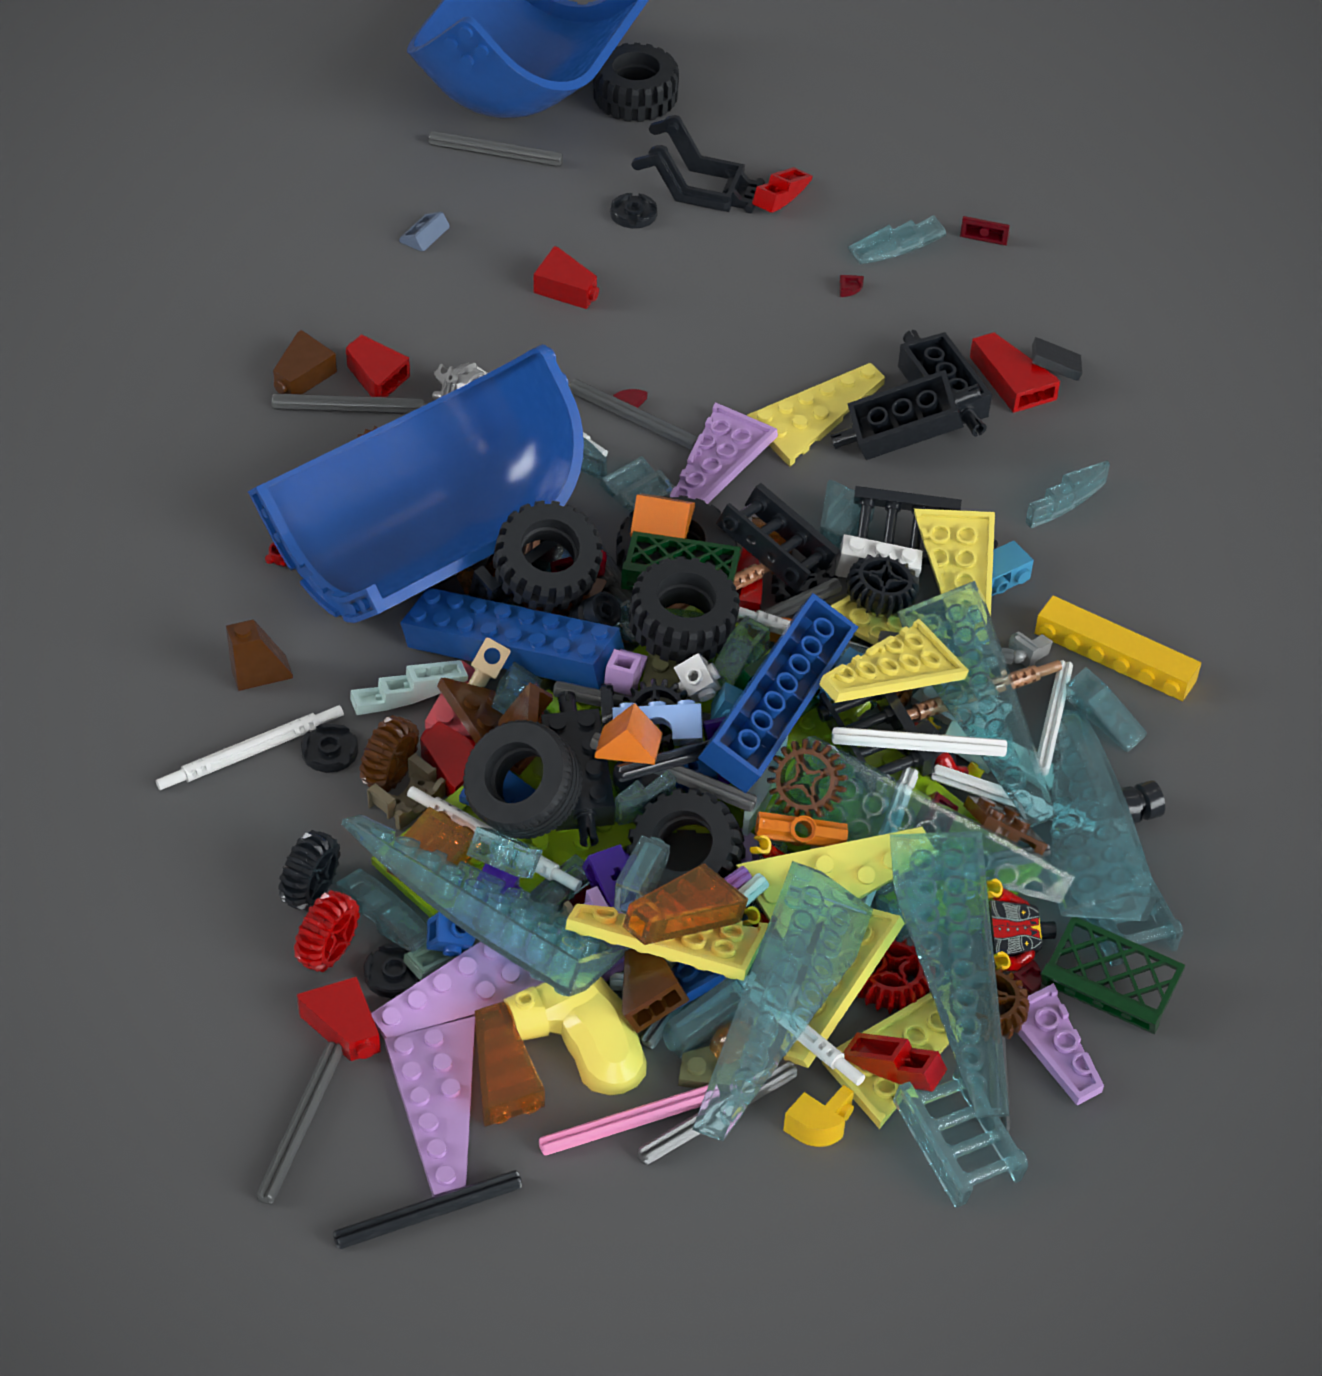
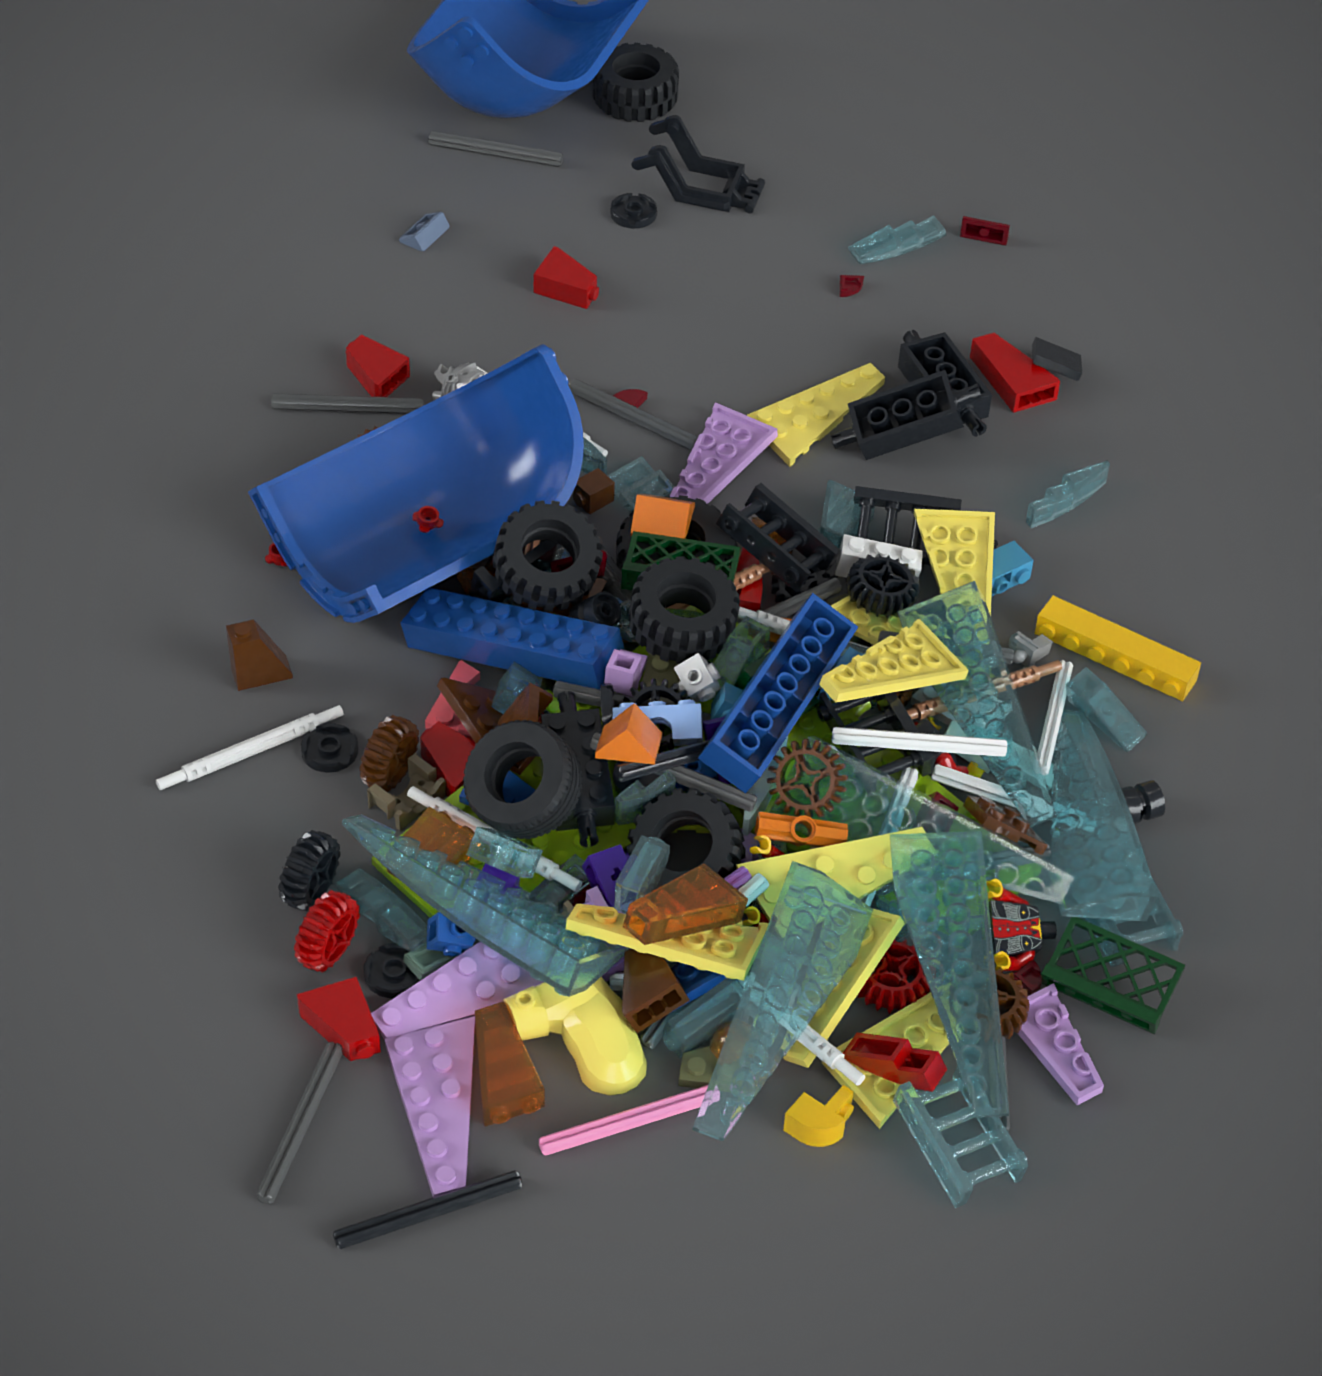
reddish brown slope [273,330,337,394] -> none
light aqua slope [350,660,468,715] -> none
tan bracket [468,638,511,688] -> none
axle [638,1061,798,1165] -> none
red slope [752,167,813,213] -> none
none -> red plate [412,506,444,533]
none -> reddish brown brick [573,468,615,514]

